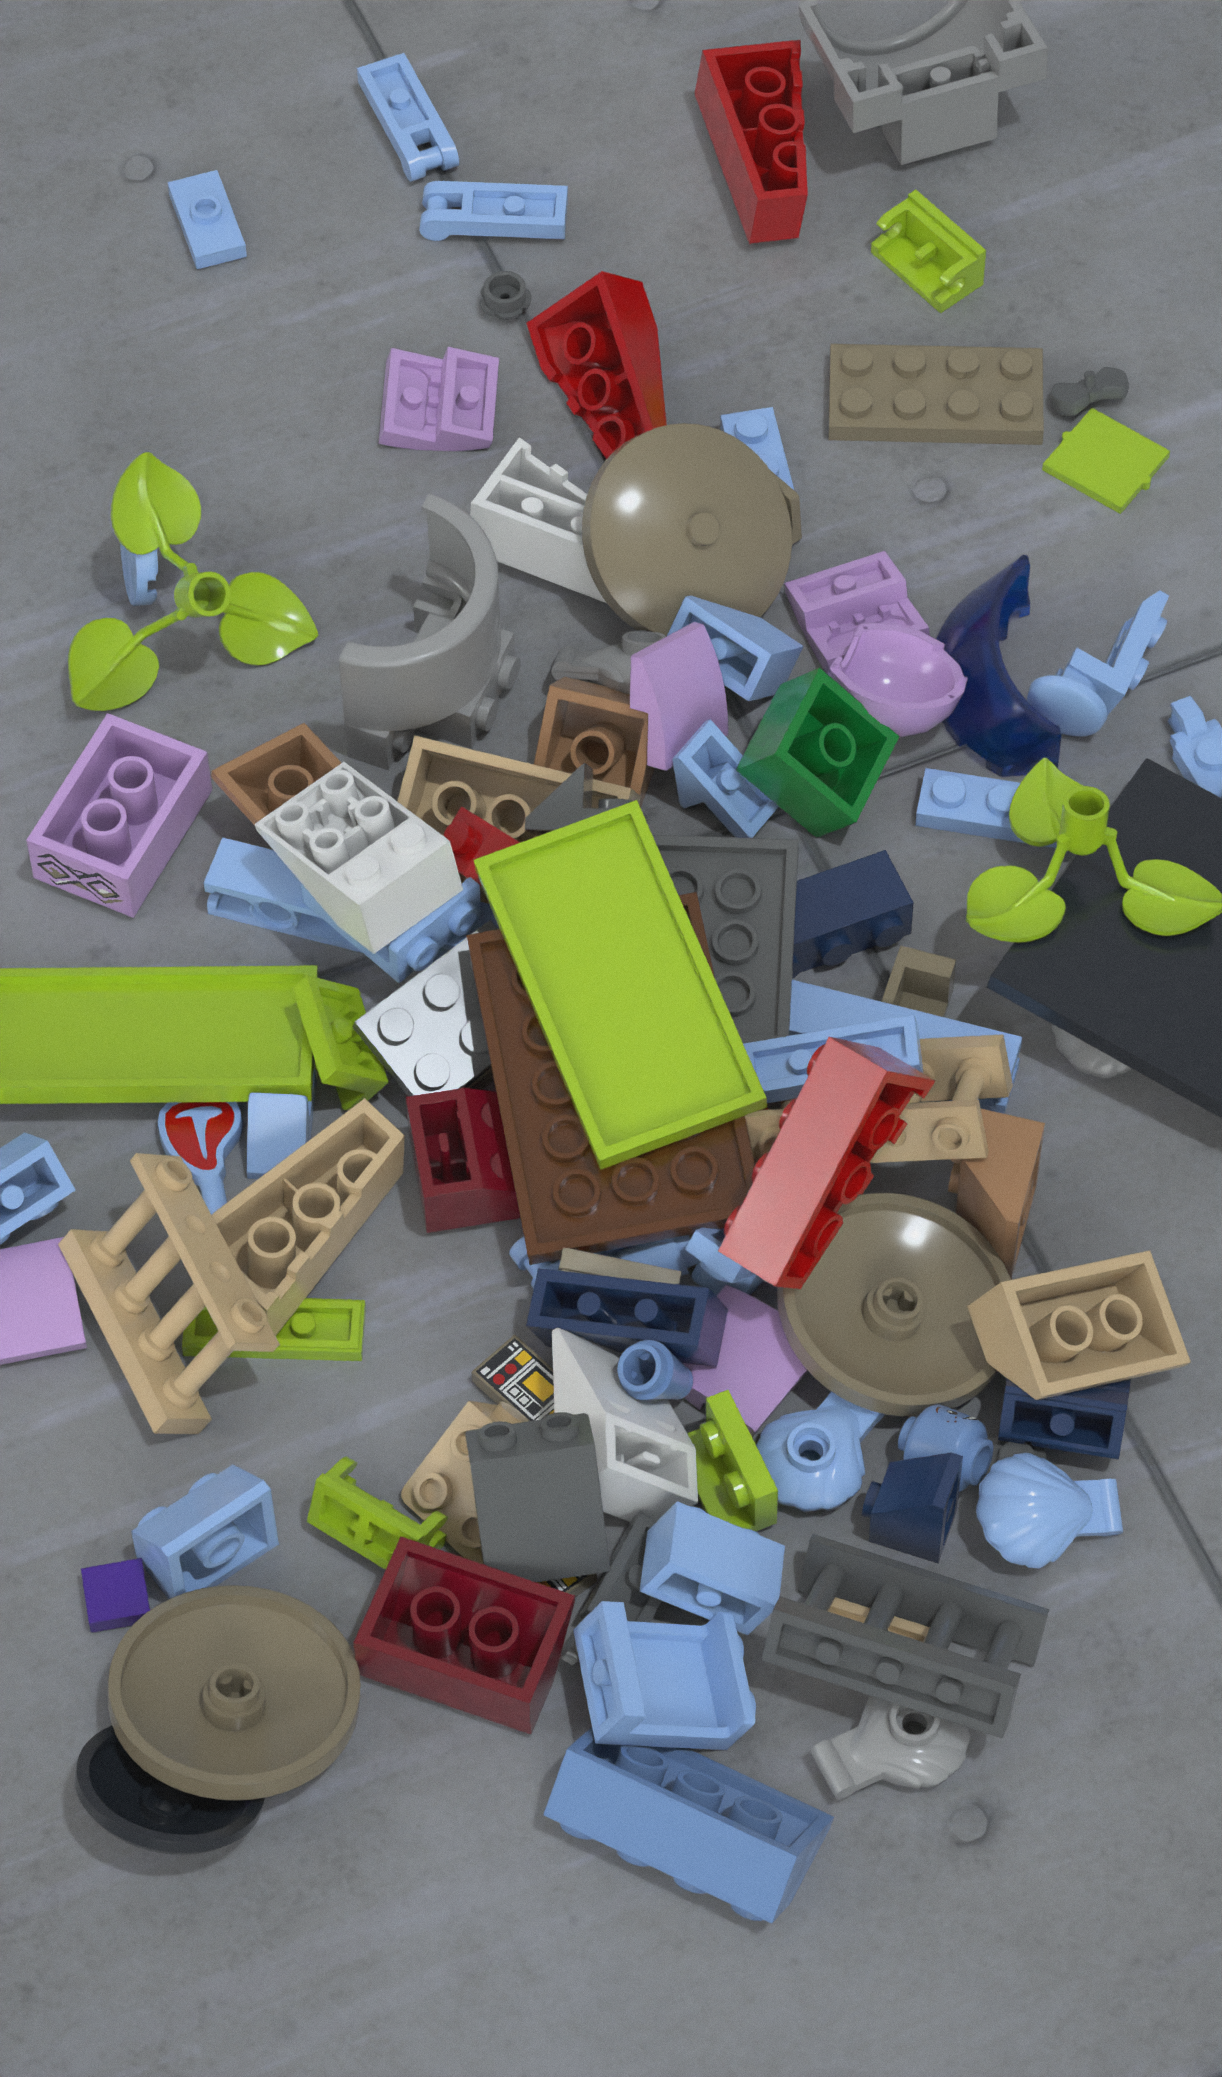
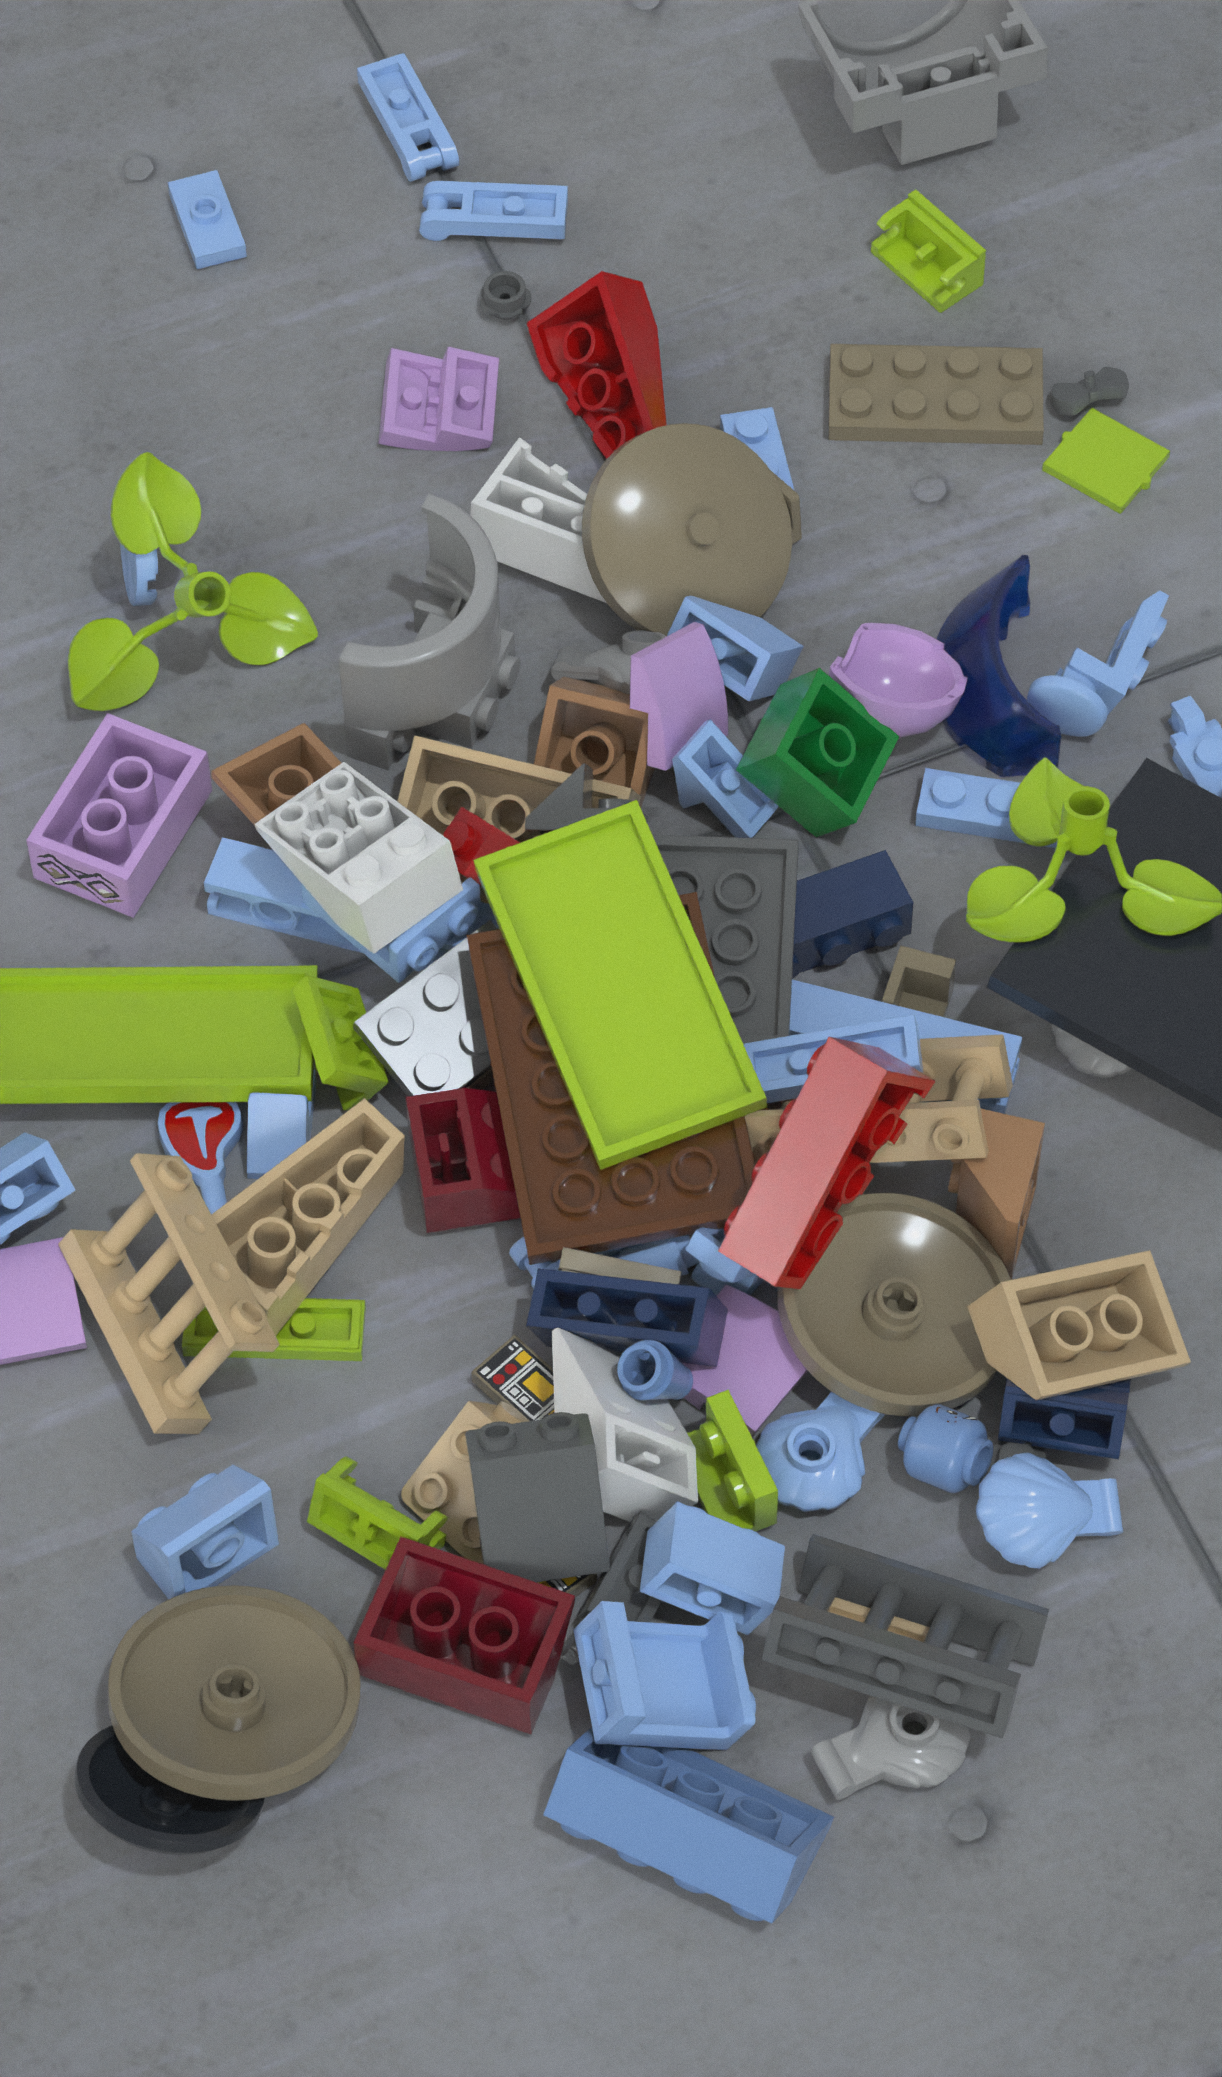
dark purple tile [81,1558,150,1633] -> none
red wedge [695,39,808,244] -> none
lavender slope [784,551,930,675] -> none
dark blue slope [862,1452,963,1564] -> none

